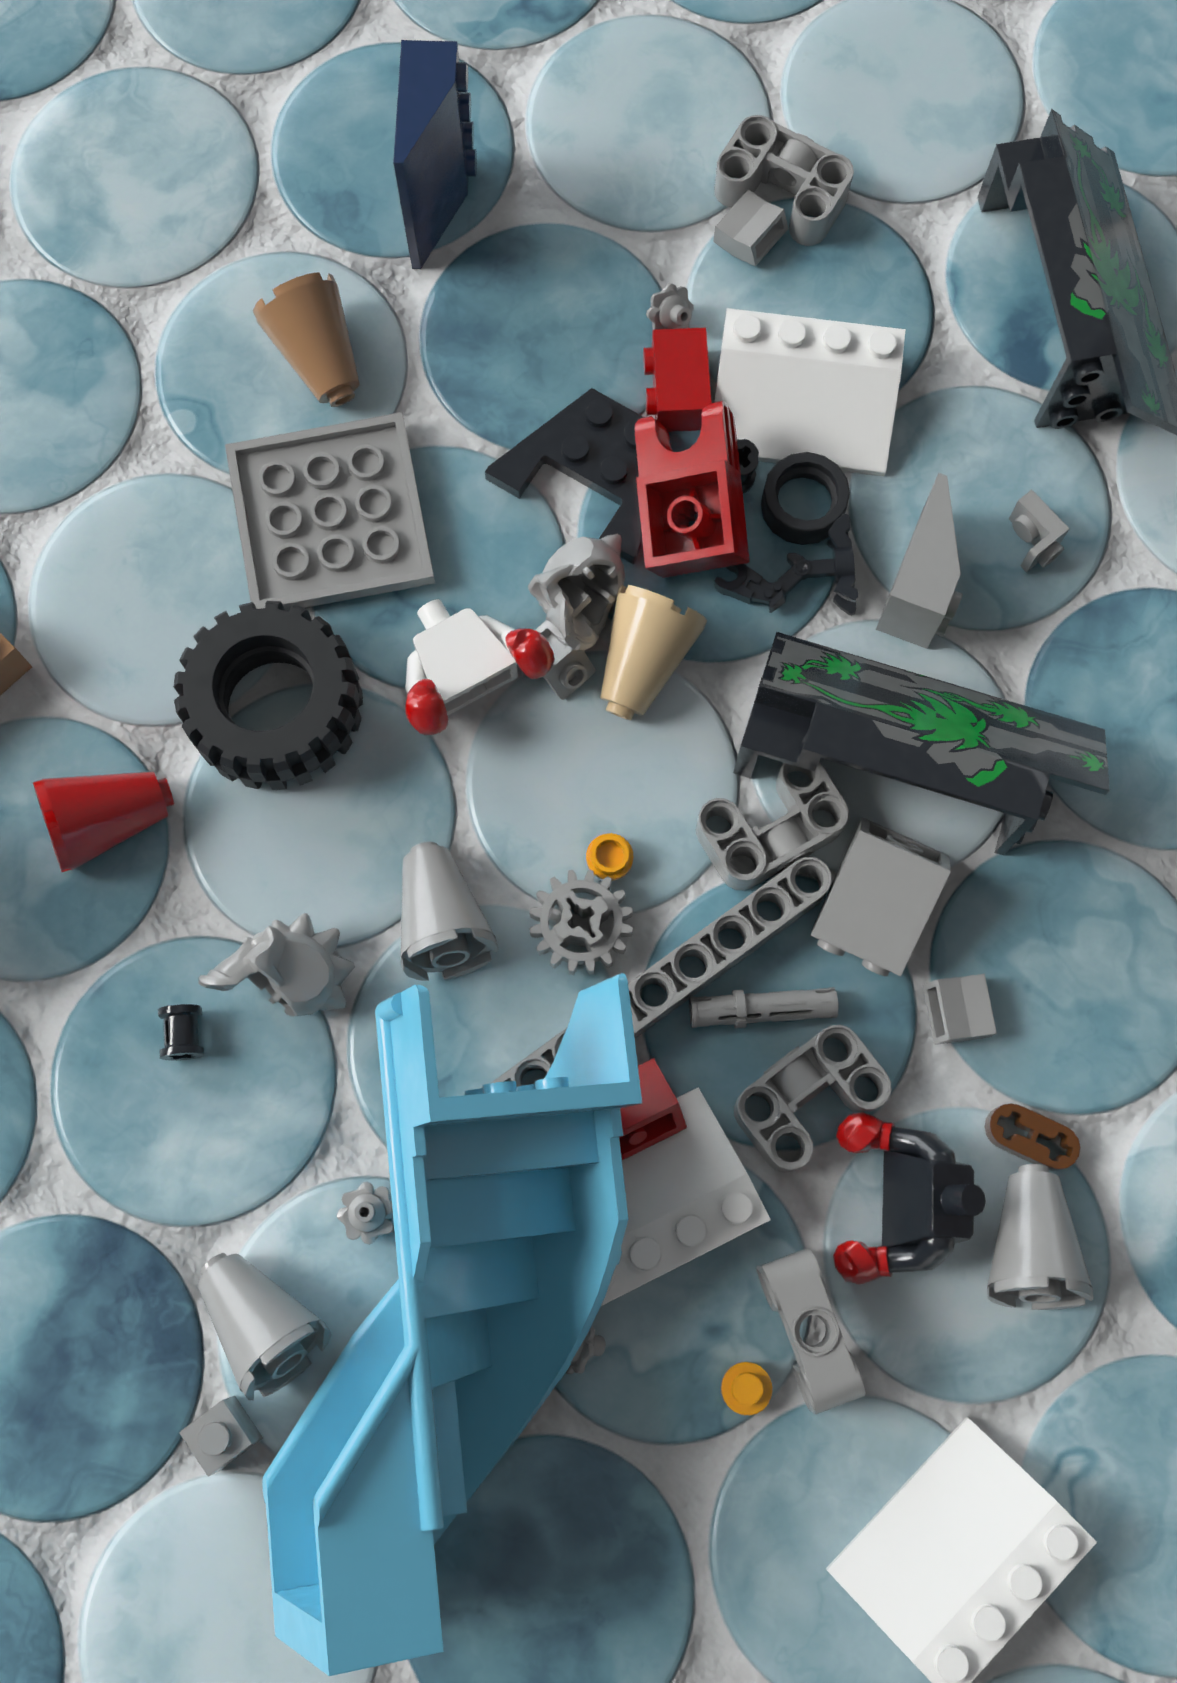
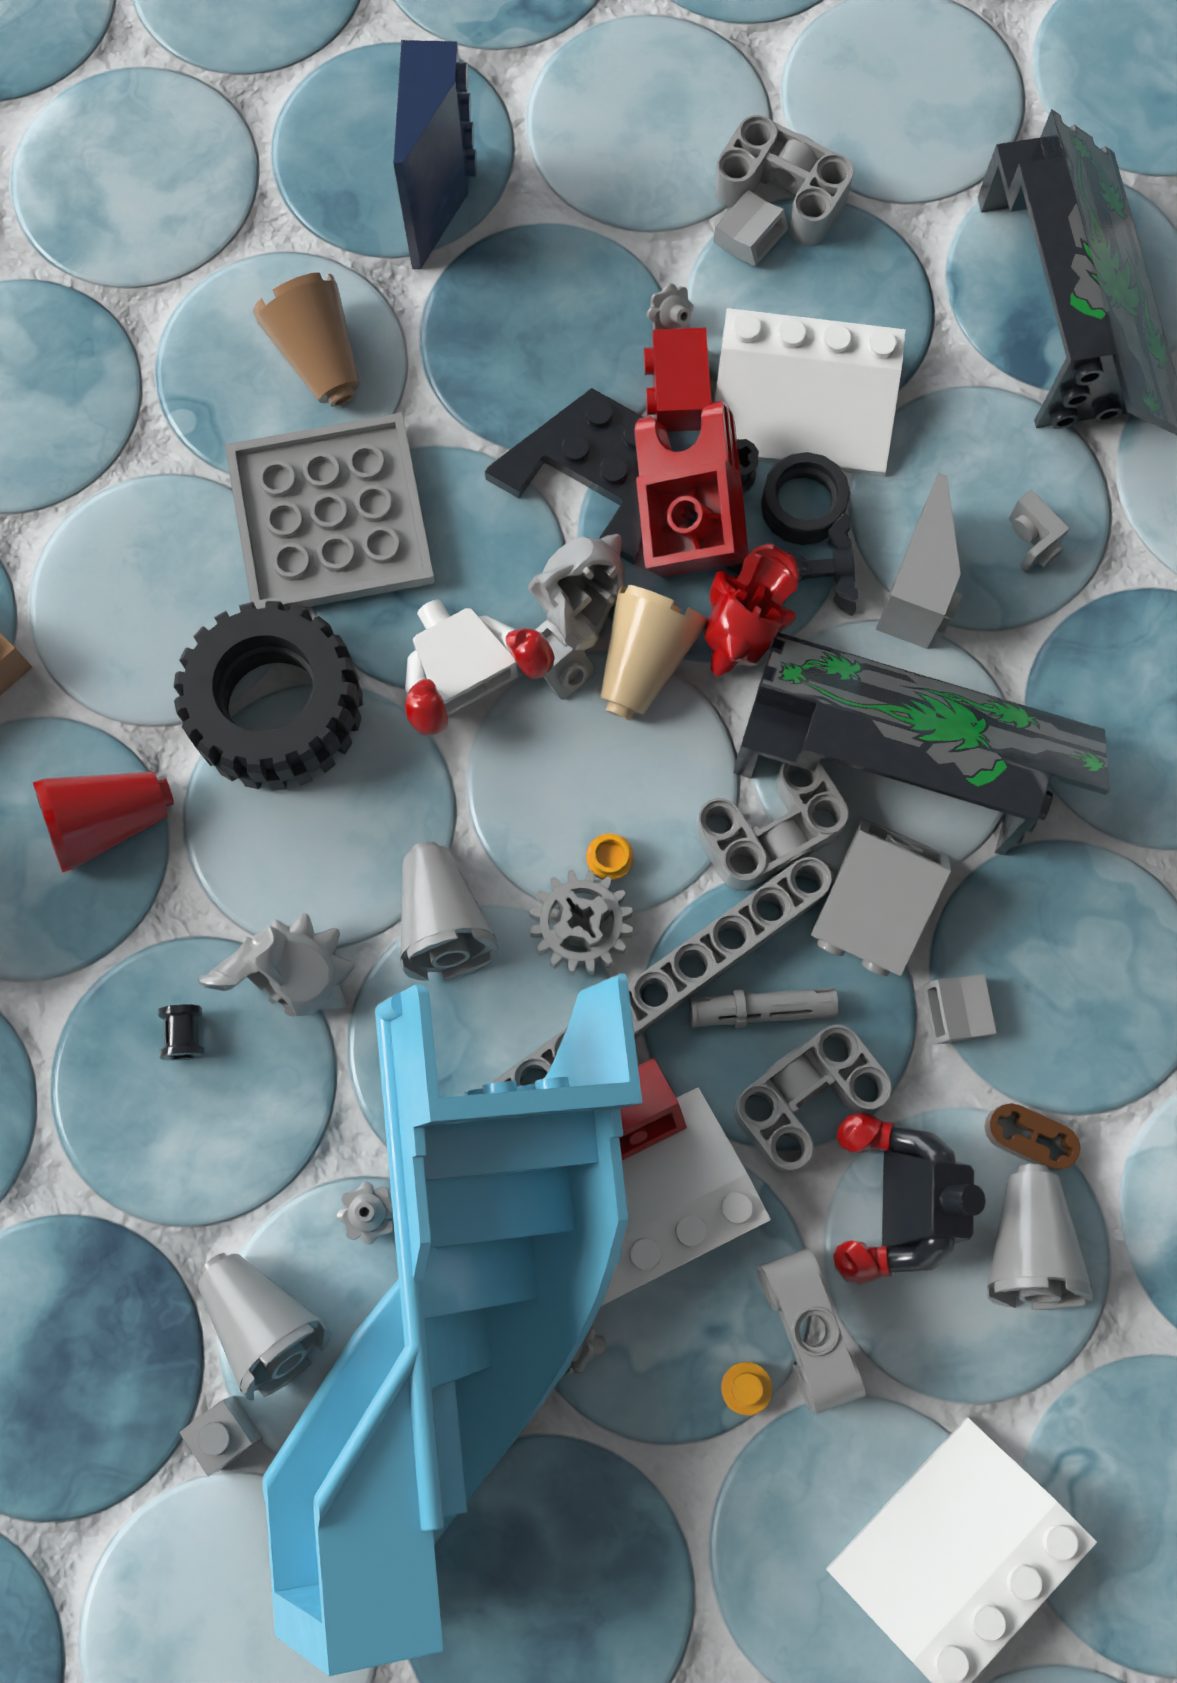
none -> red head [704,544,799,677]

